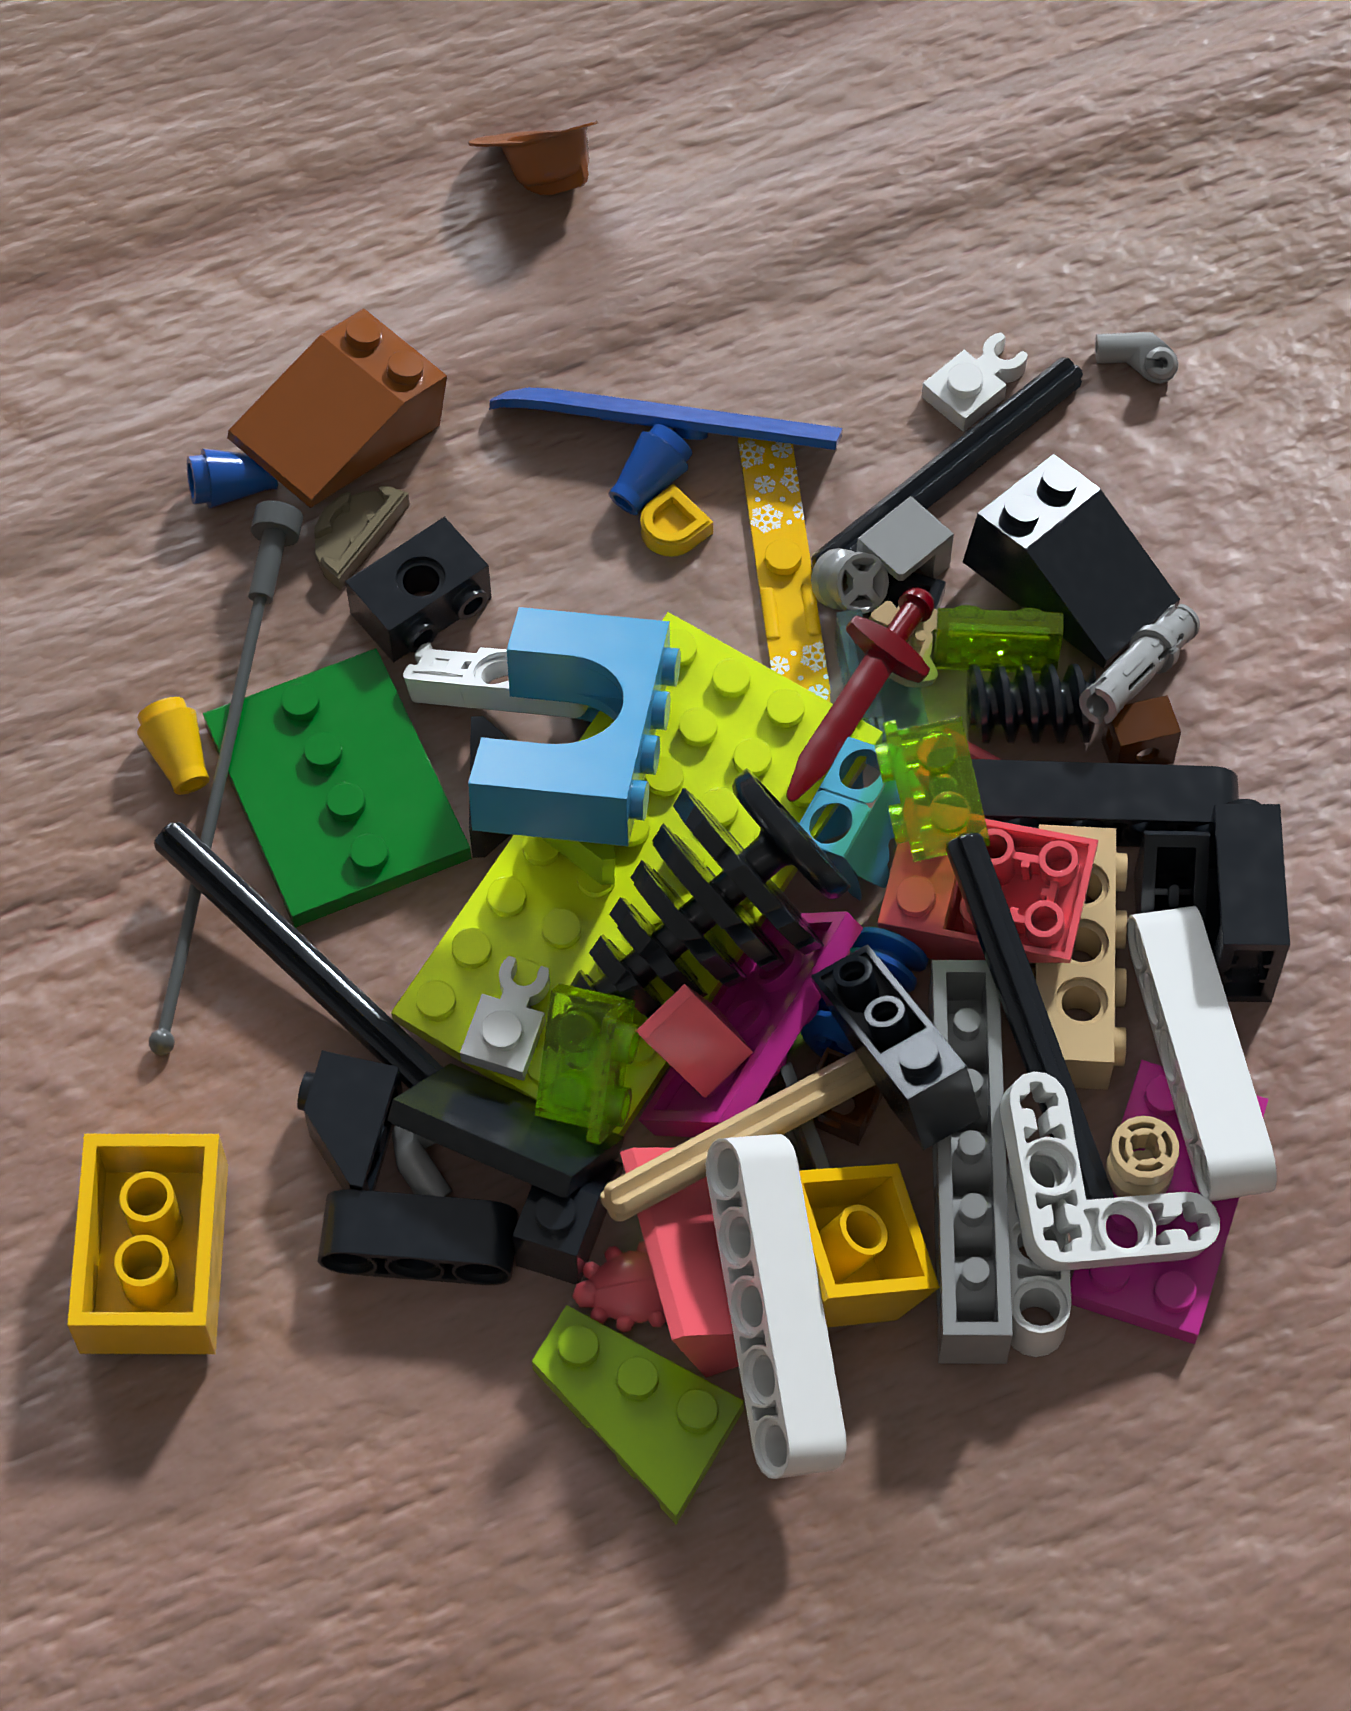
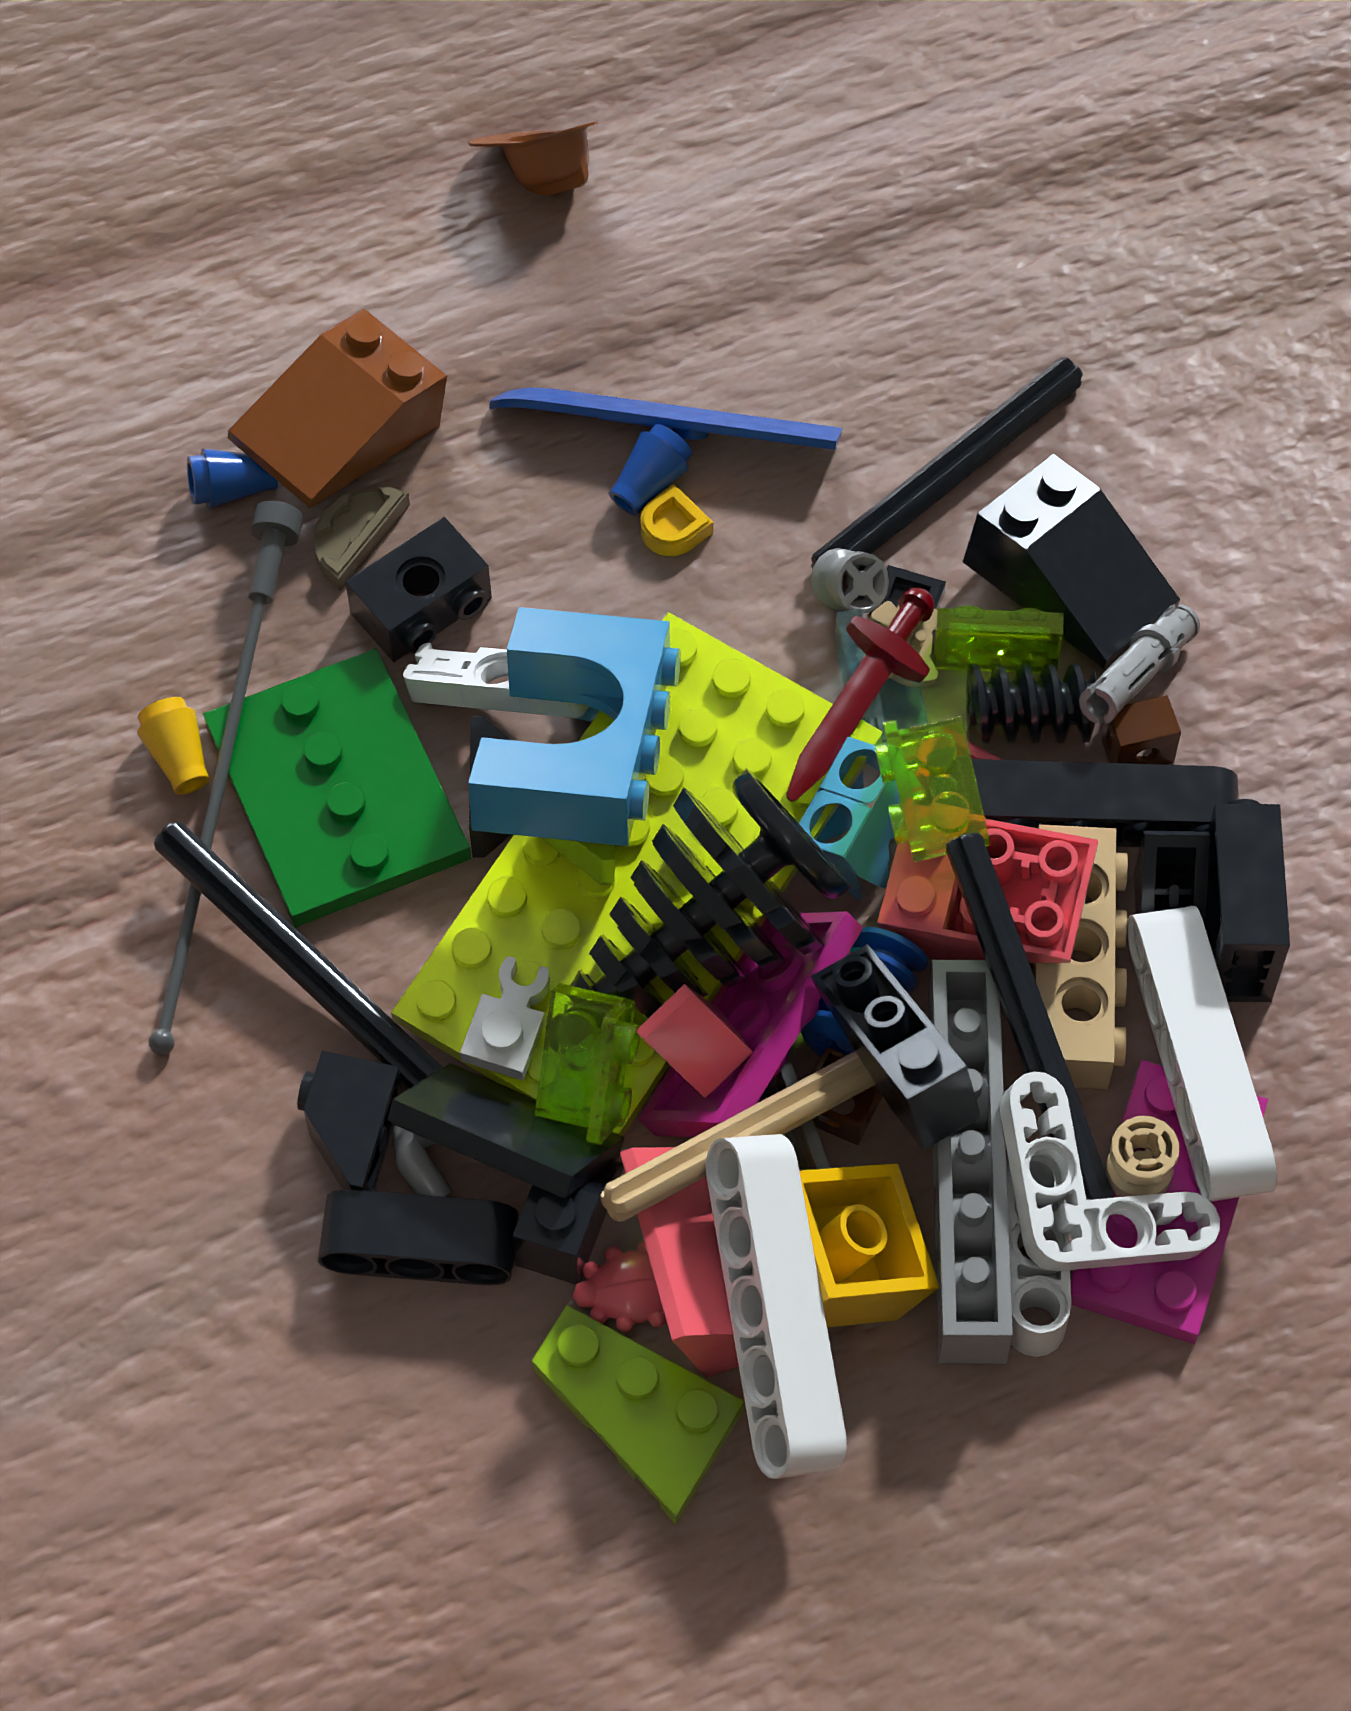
yellow brick [67,1134,228,1354] -> none
yellow piece [738,437,830,702] -> none
light grey panel [857,496,954,581] -> none
white plate [921,333,1028,432] -> none
light grey arm [1095,332,1179,383] -> none

